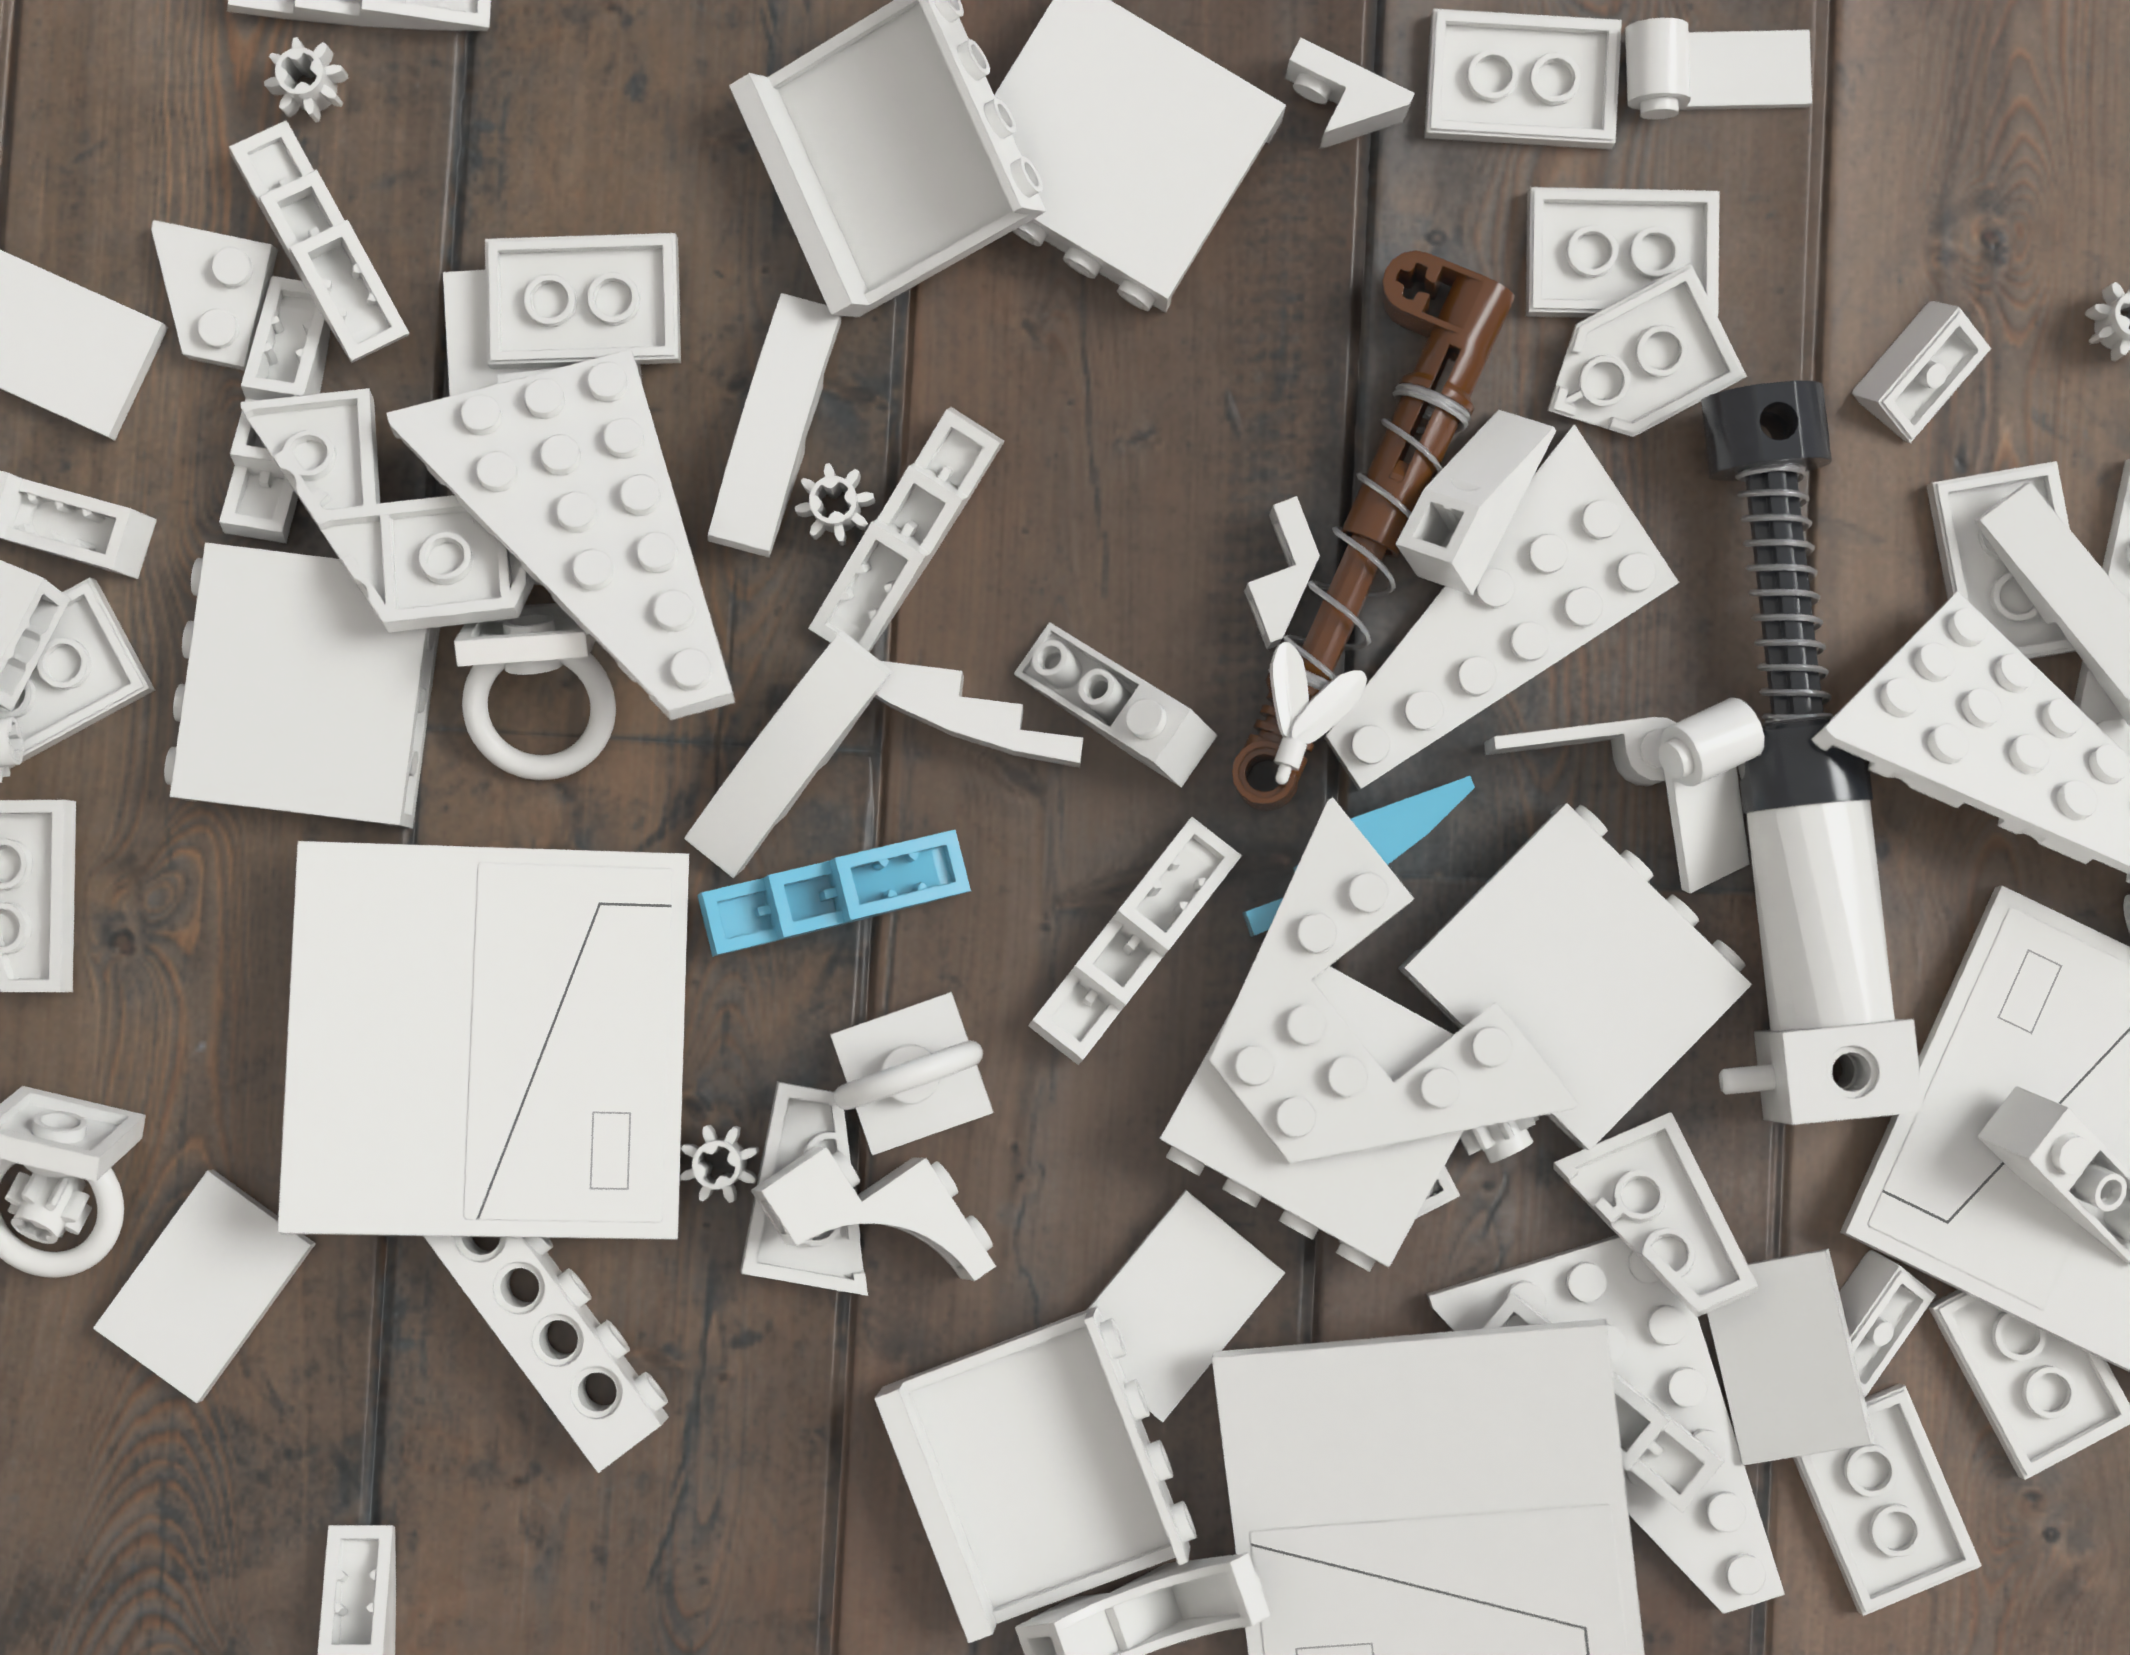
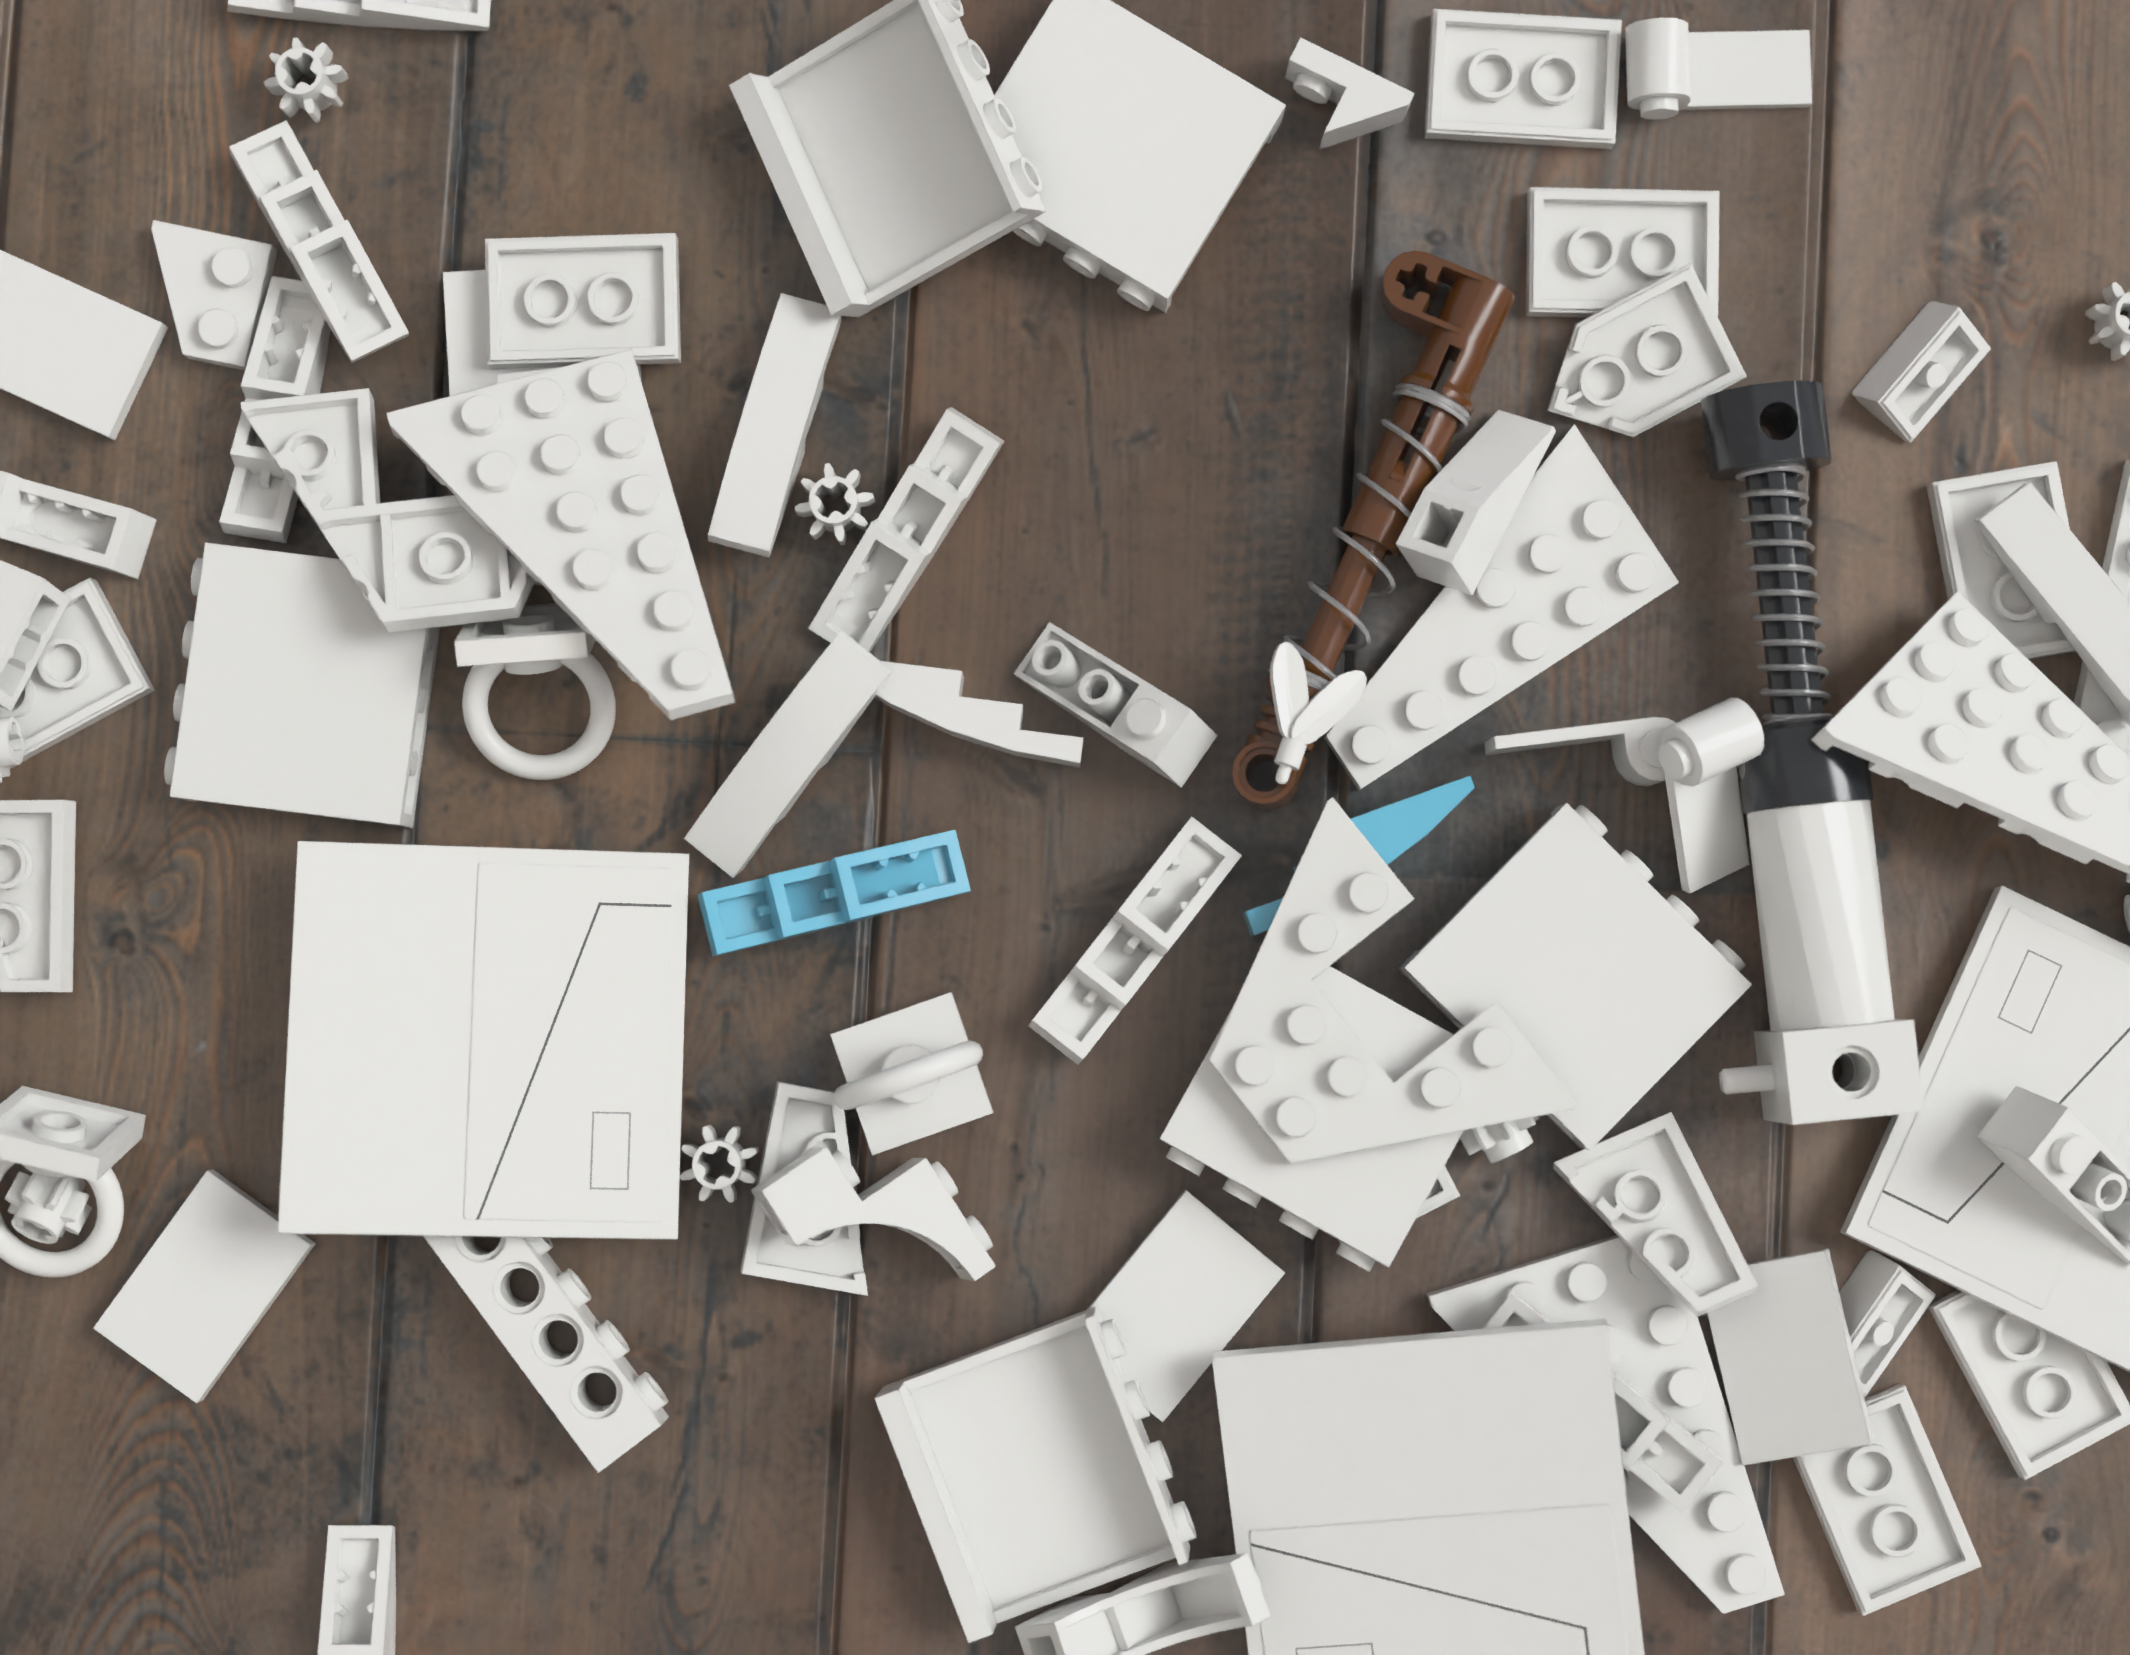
white slope [1244,496,1320,649] -> none

